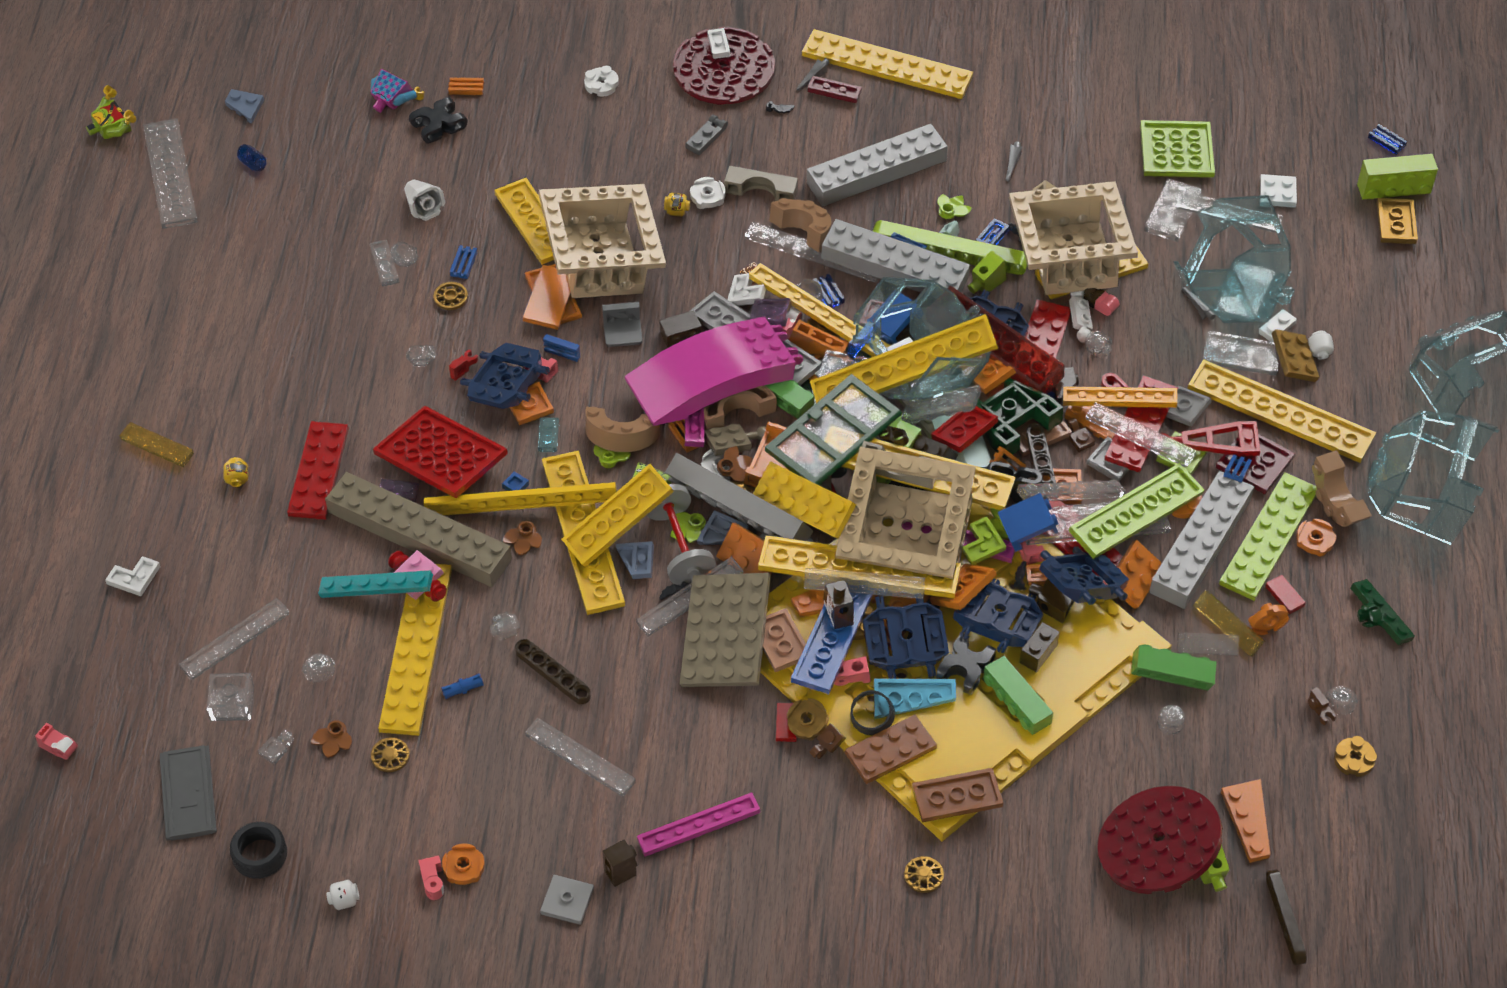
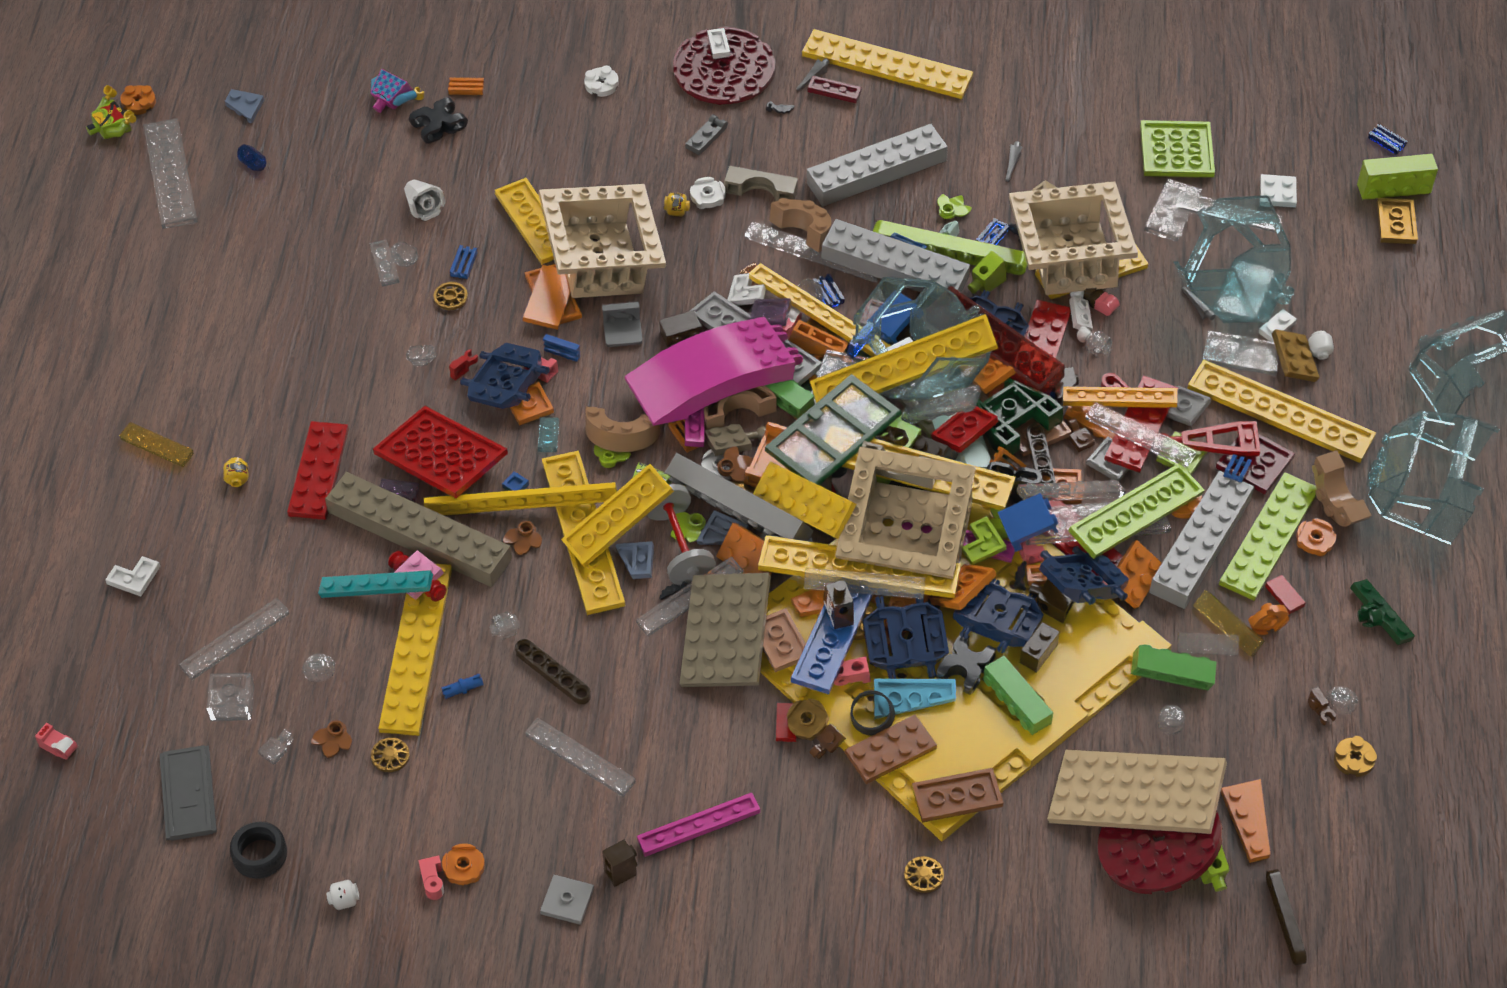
none -> orange plate [120,85,156,115]
none -> tan plate [1047,750,1227,834]

